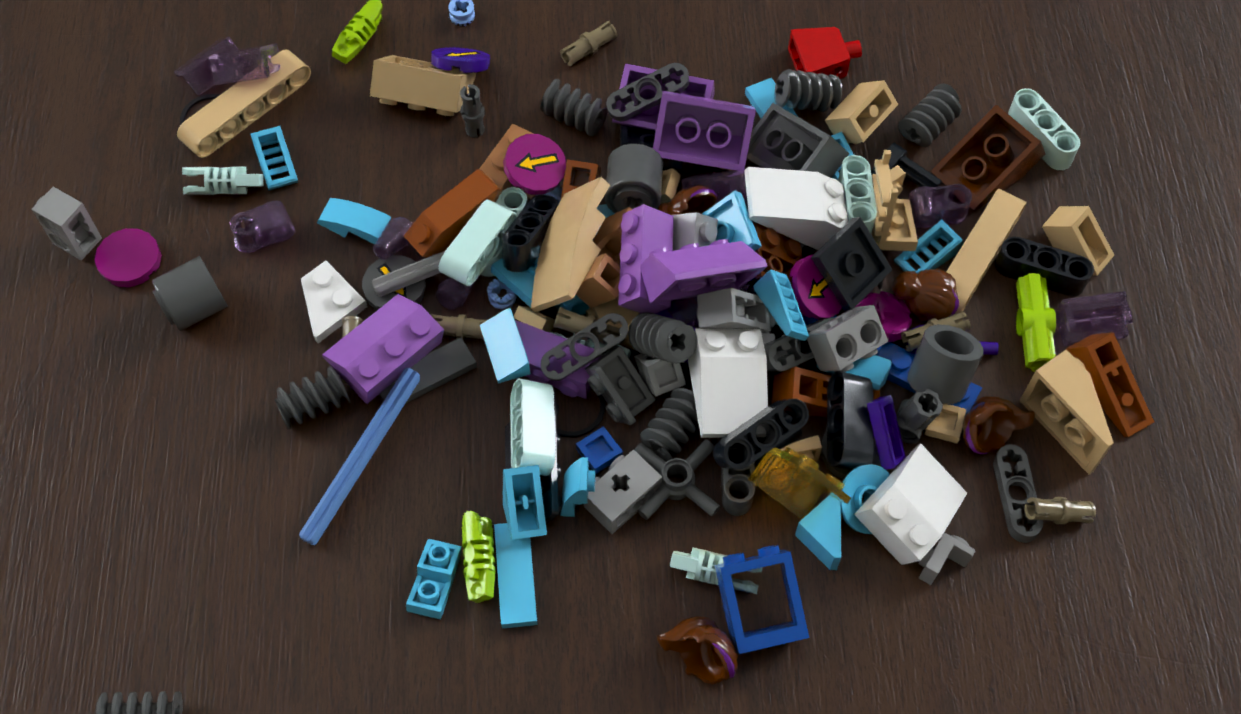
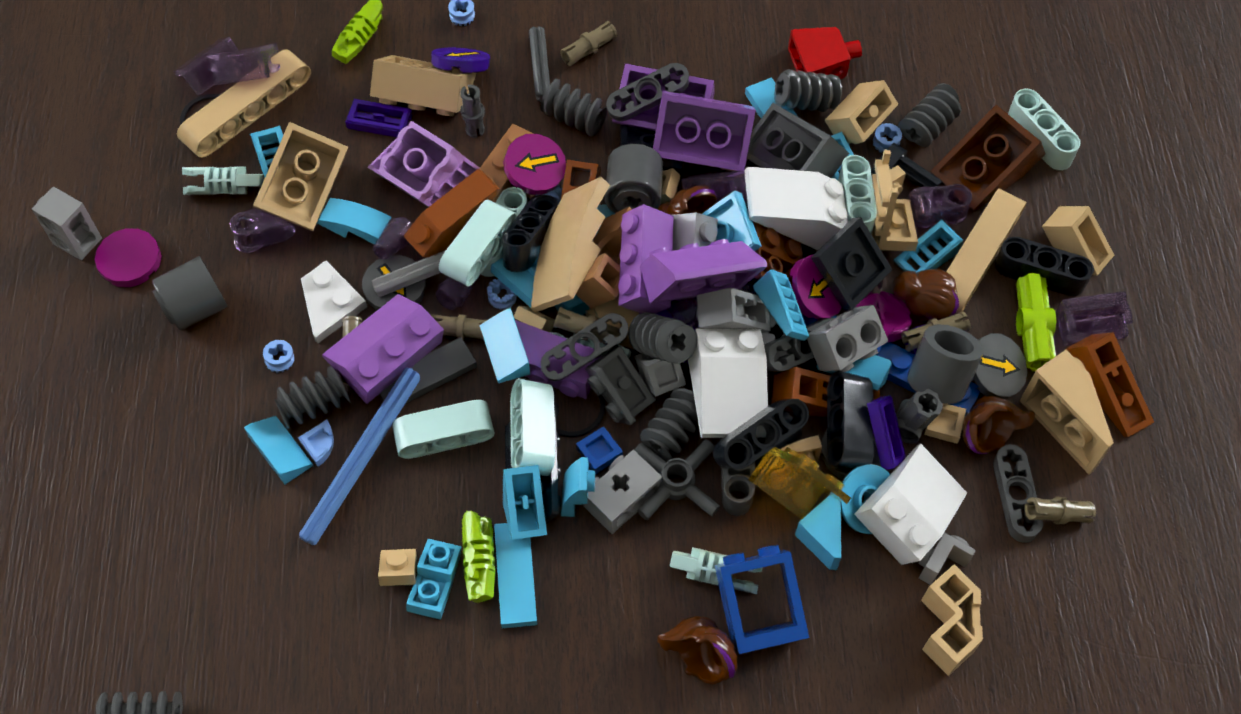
none -> medium azure slope [244,416,313,485]
none -> tan slope [253,122,348,231]
none -> light blue bush [263,340,294,373]
none -> light blue tile [298,419,334,467]
none -> dark purple tile [345,99,413,137]
none -> lavender slope [367,121,480,207]
none -> tan plate [378,549,417,586]
none -> light aqua beam [392,400,495,459]
none -> dark grey axle [529,26,550,102]
none -> light blue bush [873,123,902,152]
none -> tan brick [921,564,983,676]
none -> dark grey tile [972,333,1027,399]

